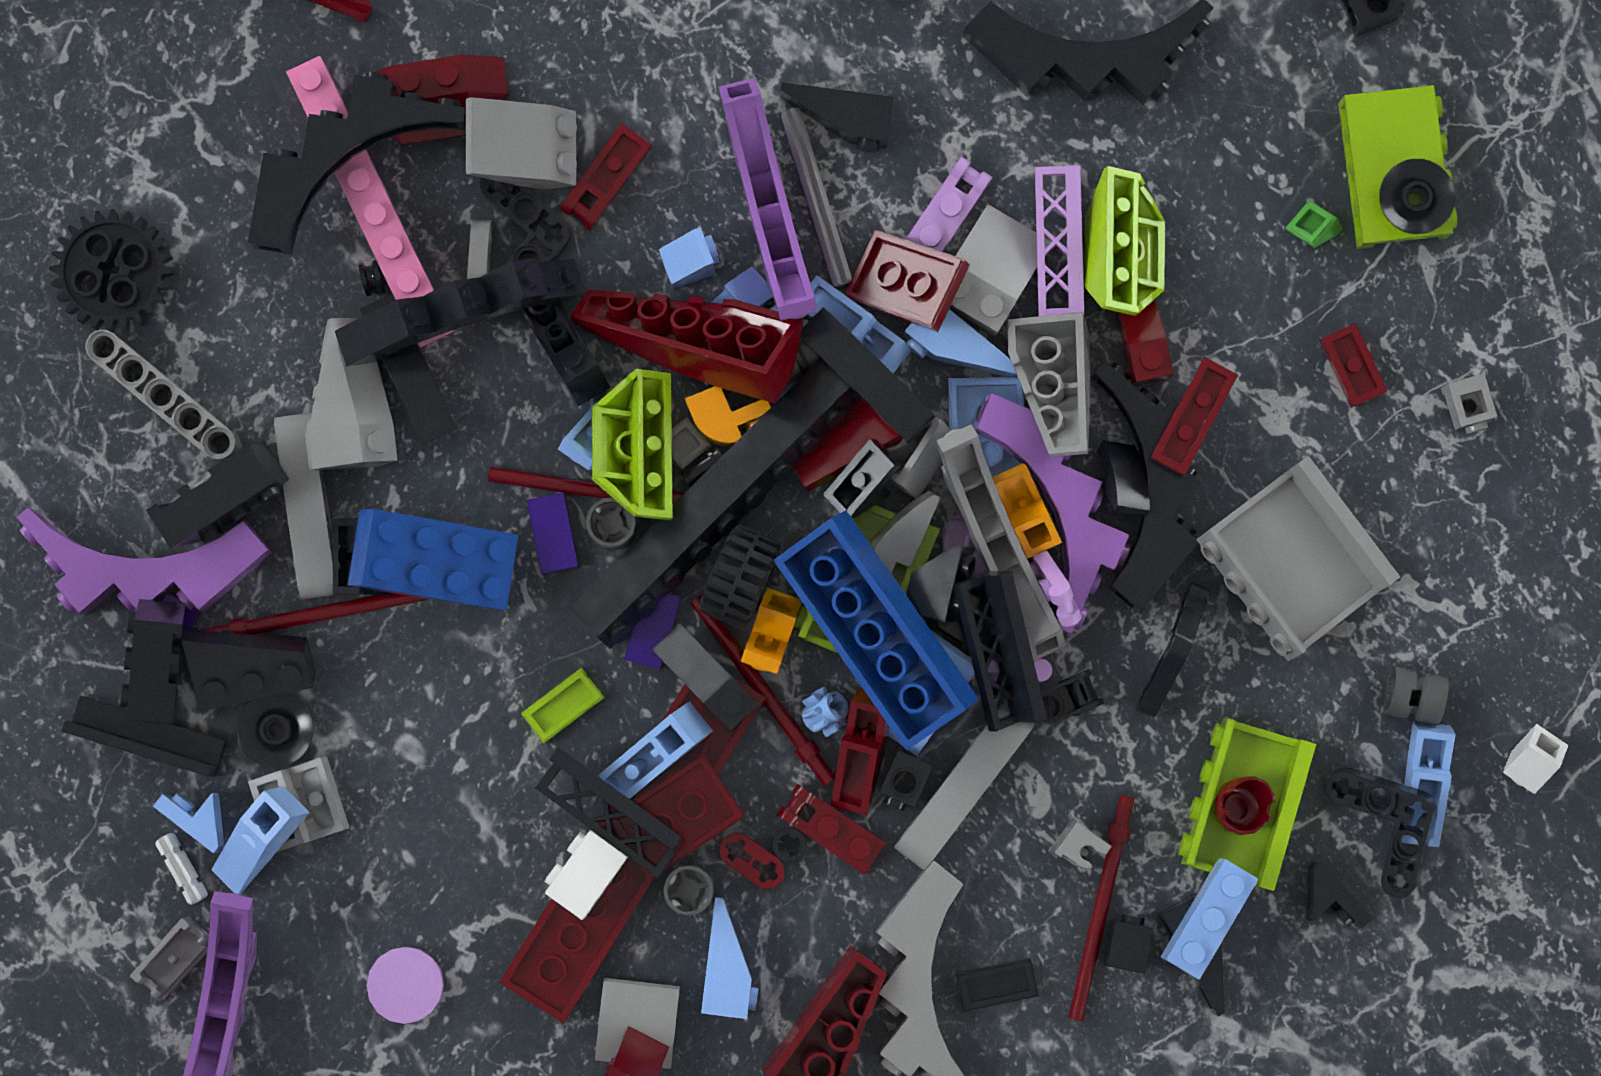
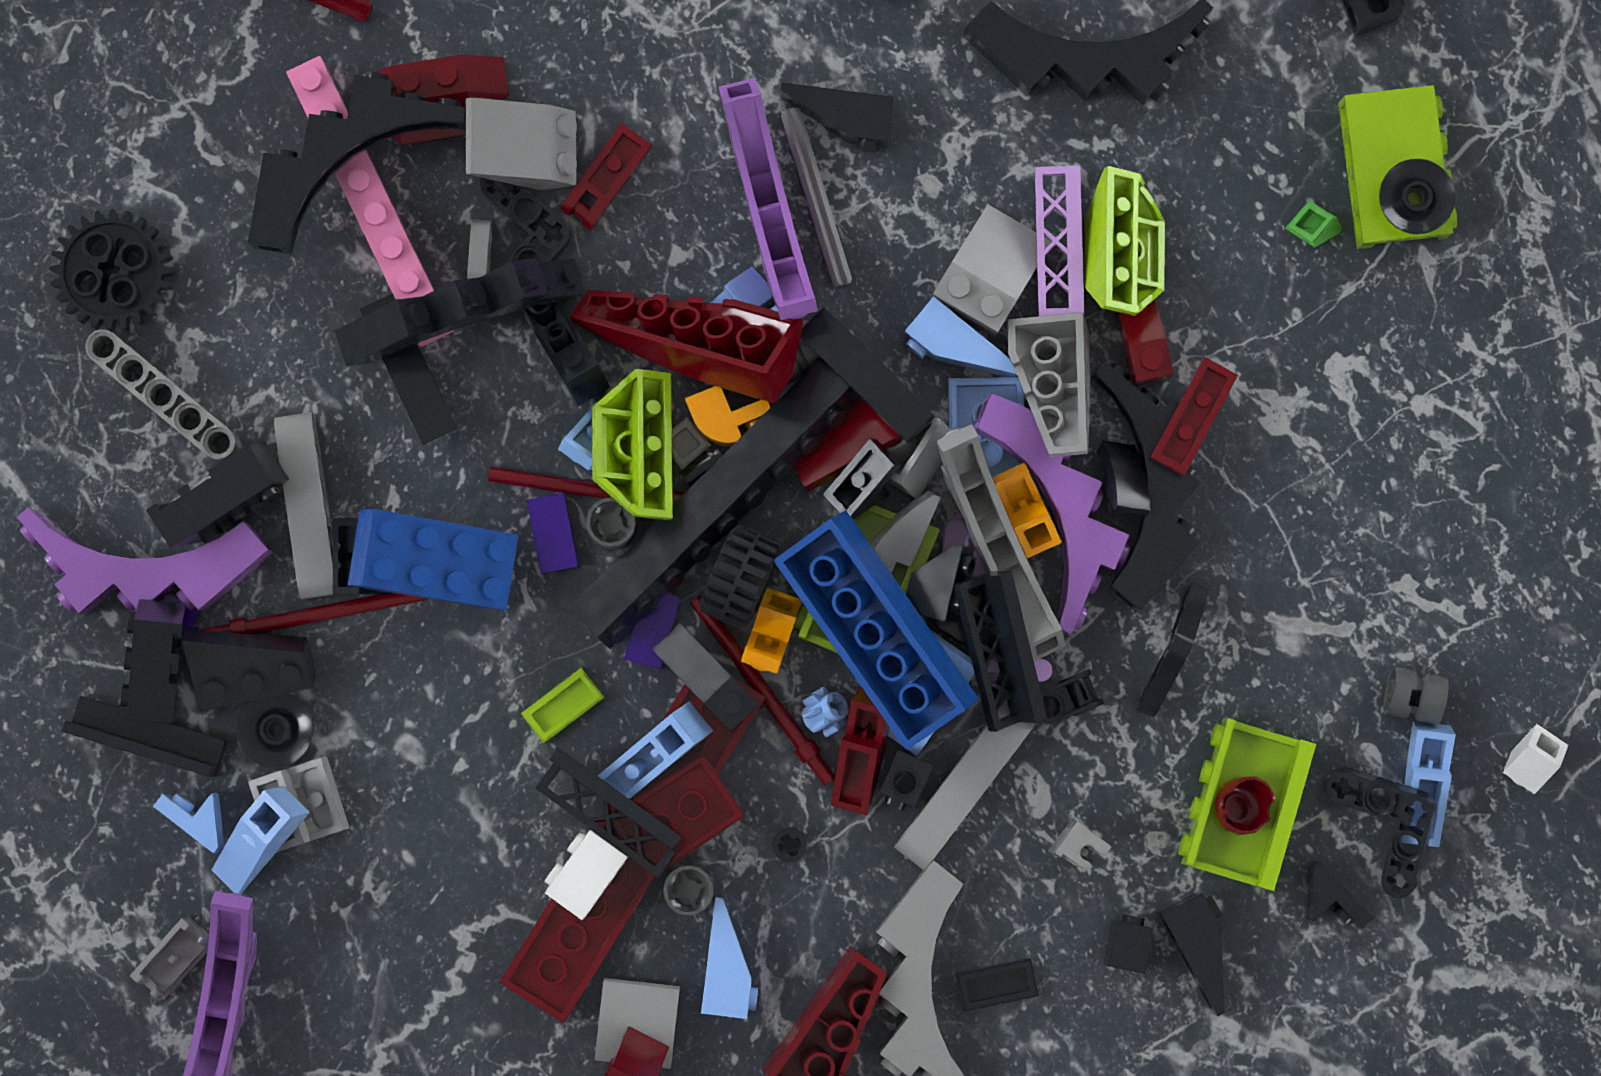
white axle [156,833,208,905] -> none
light grey wedge [305,318,397,470] -> none
black bush [358,260,386,297] -> none
lavender tile [366,946,444,1024] -> none
light blue slope [659,227,719,290] -> none
dark red beam [719,833,784,889] -> none
dark red plate [776,784,886,875] -> none
light blue slope [806,275,911,374] -> none
tile [844,230,970,332] -> none
lavender plate [905,157,993,252] -> none
lavender plate [1029,550,1082,627] -> none
dark red bar [1068,795,1135,1021] -> none
light blue brick [1161,858,1259,980] -> none
light grey panel [1196,456,1400,661] -> none
dark red plate [1319,323,1387,408] -> none
light grey brick [1441,373,1498,434] -> none

